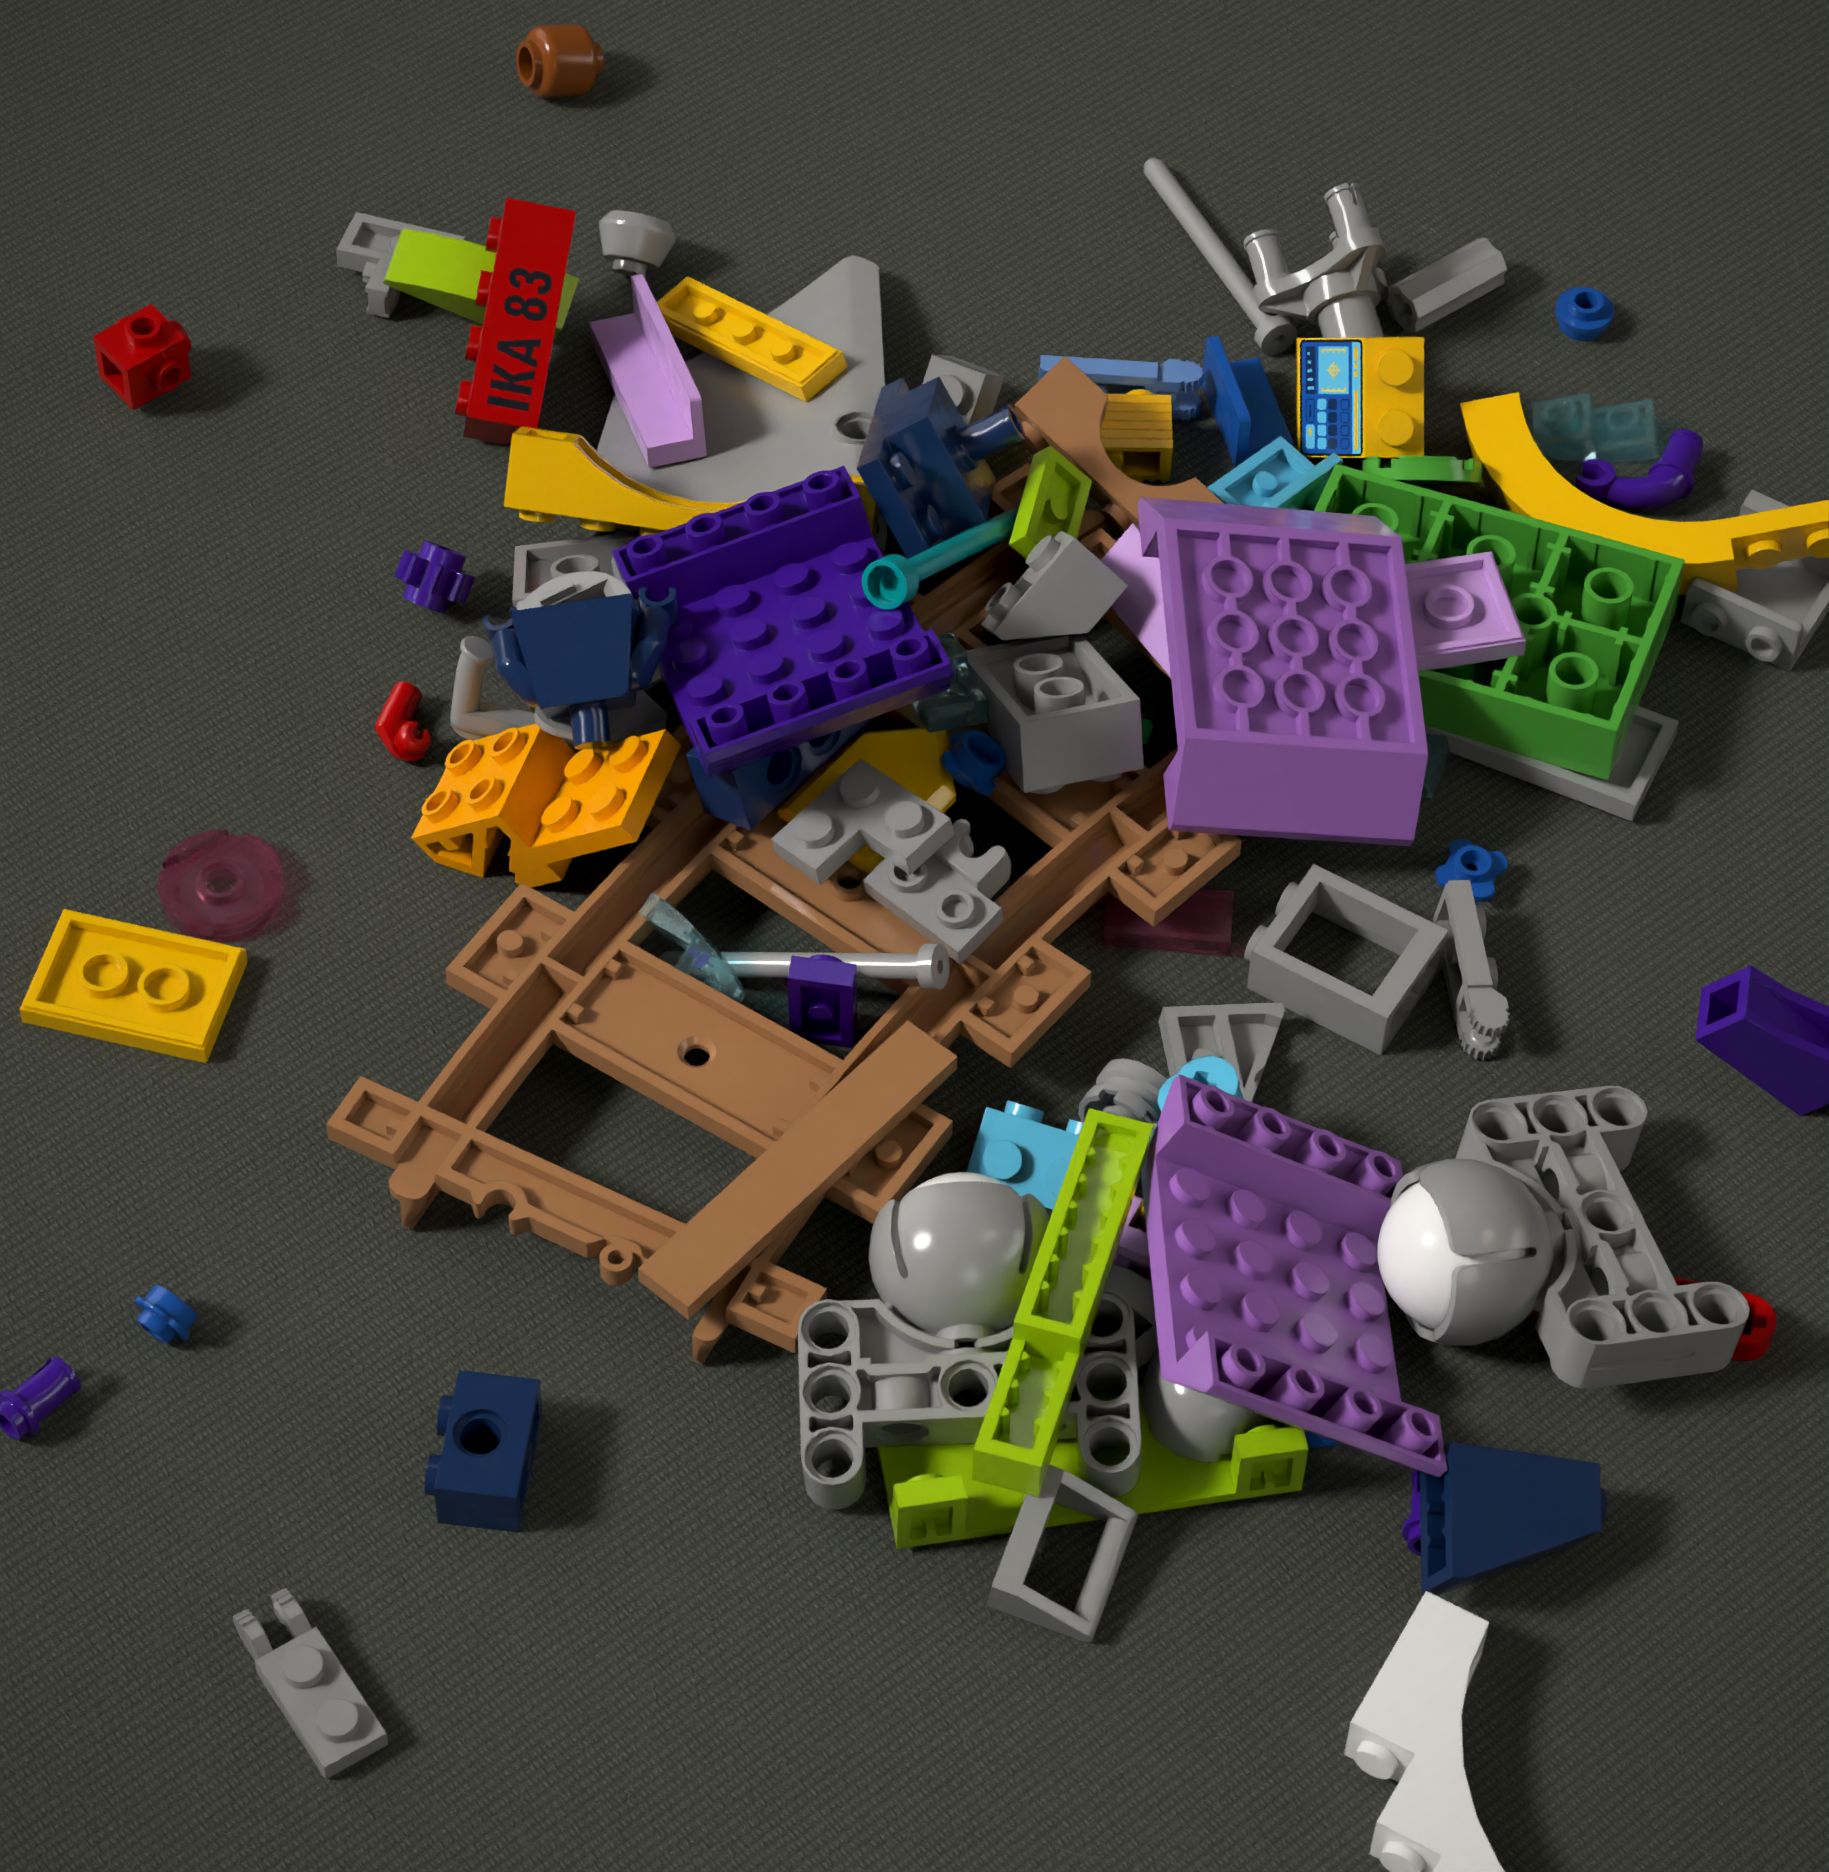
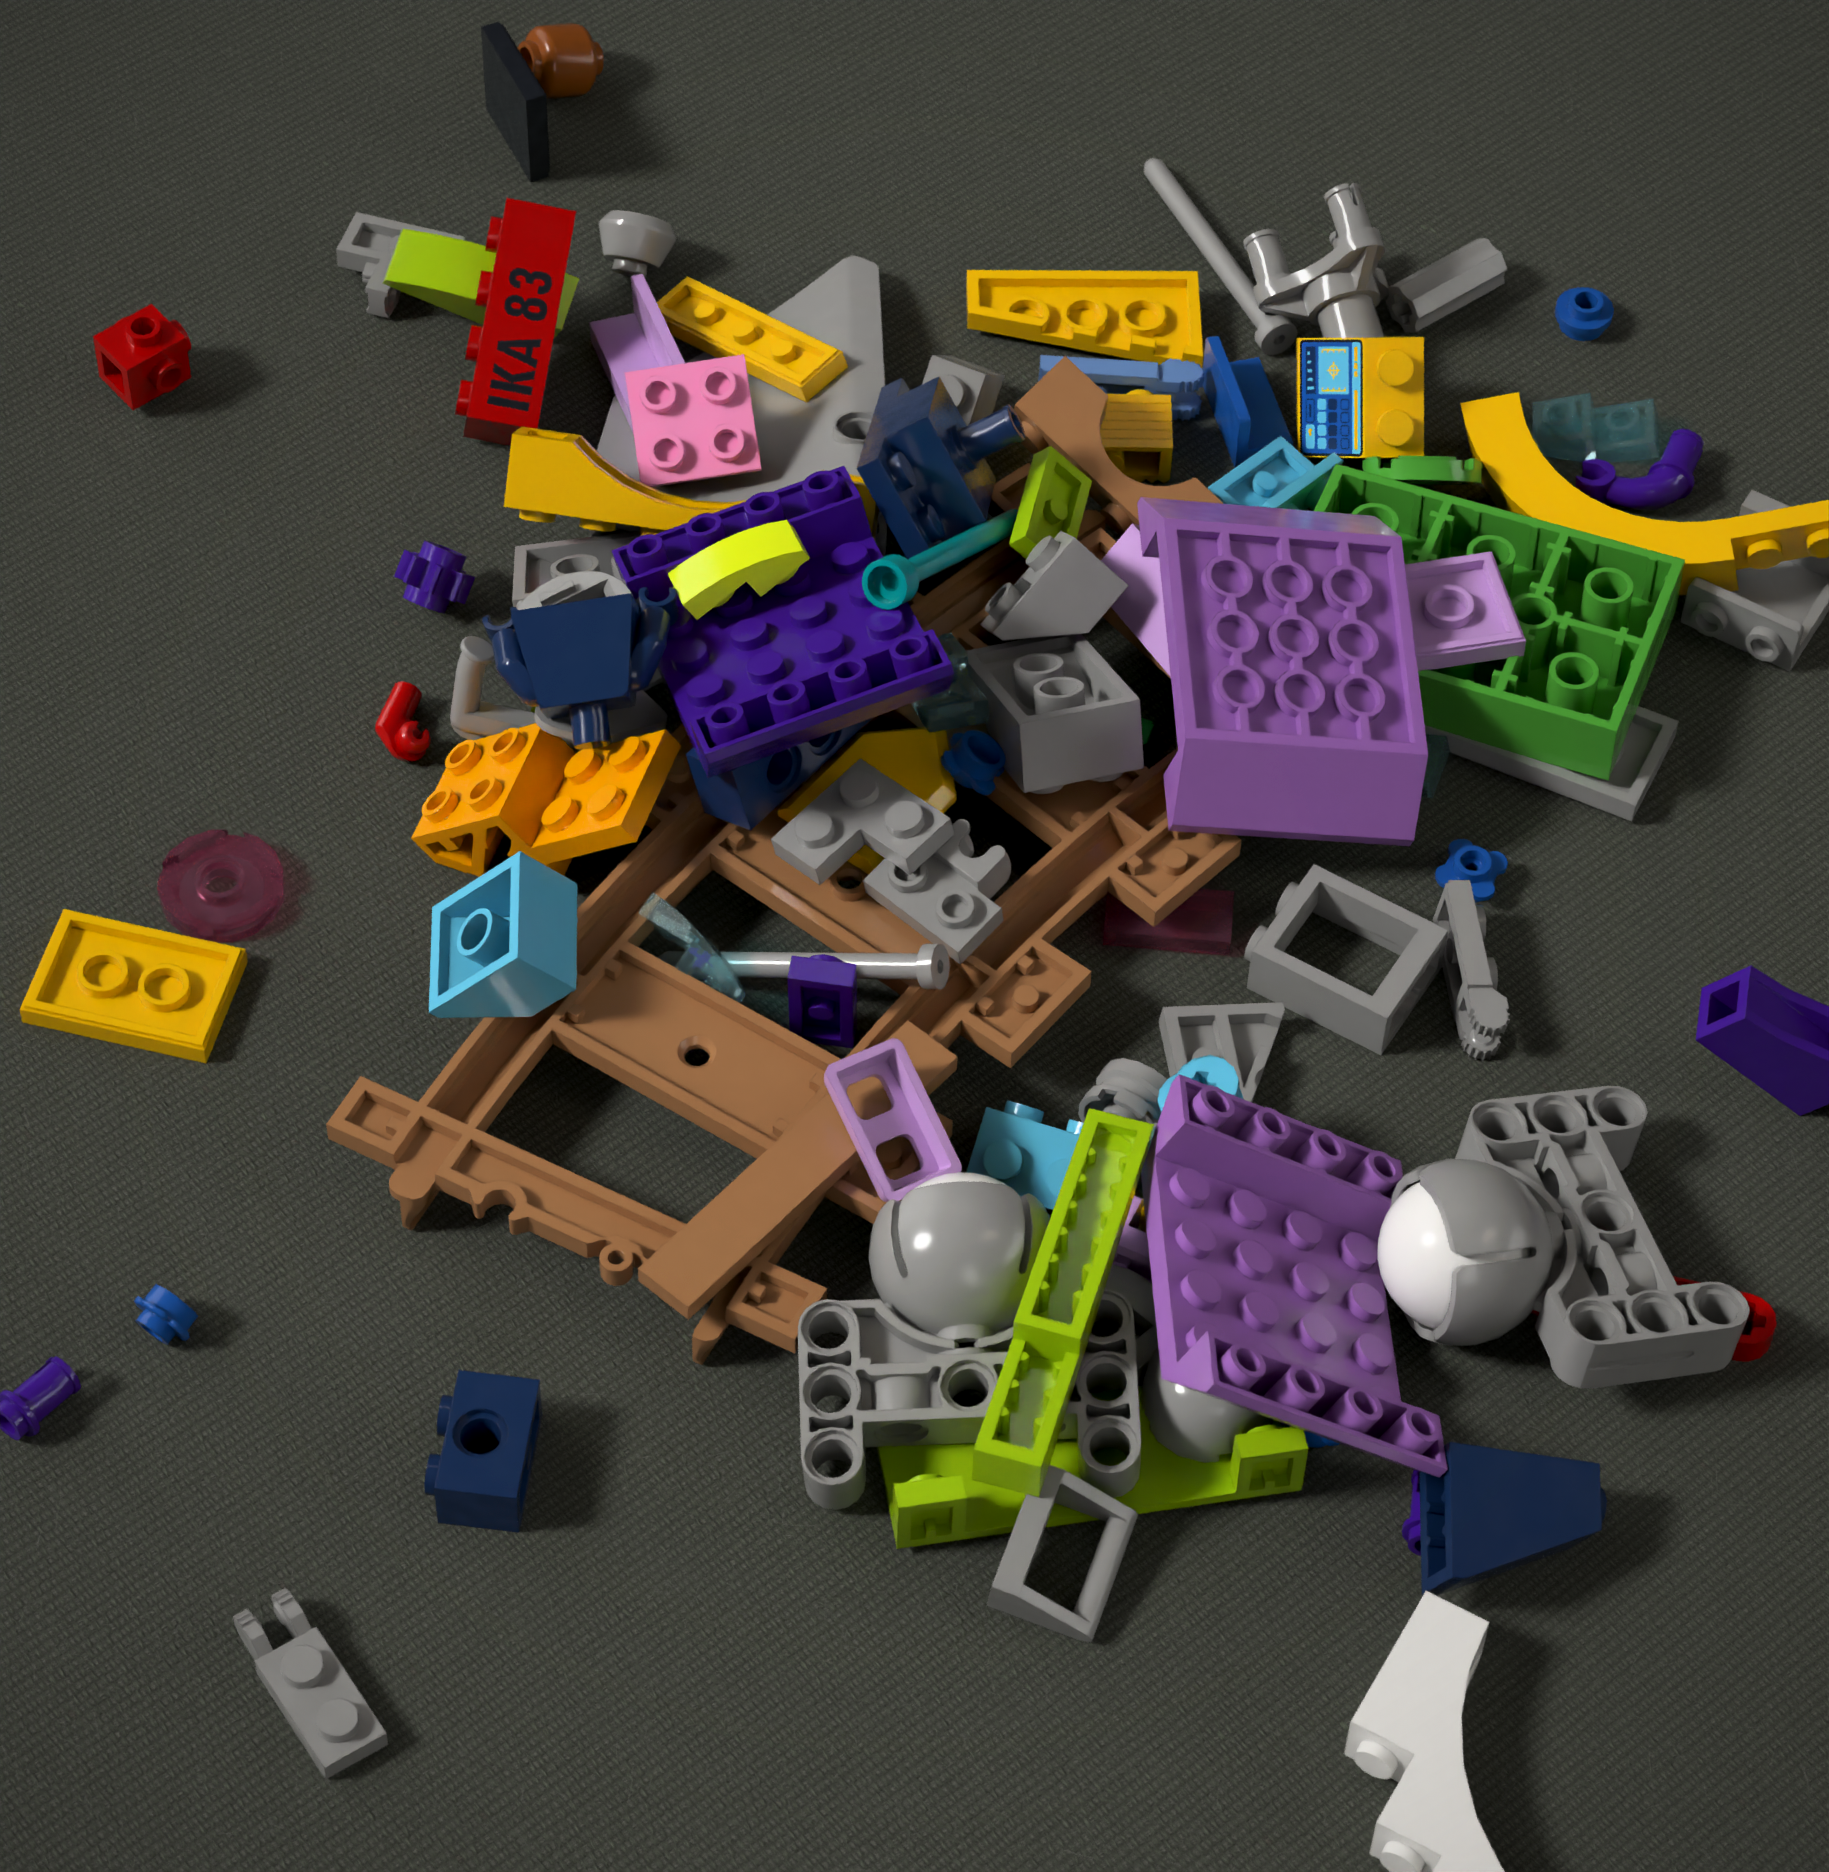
none -> medium azure slope [429,851,578,1018]
none -> black tile [481,21,550,182]
none -> bright pink hinge [625,354,762,487]
none -> neon yellow slope [668,520,810,620]
none -> lavender piece [824,1038,962,1202]
none -> yellow wing [966,270,1203,368]

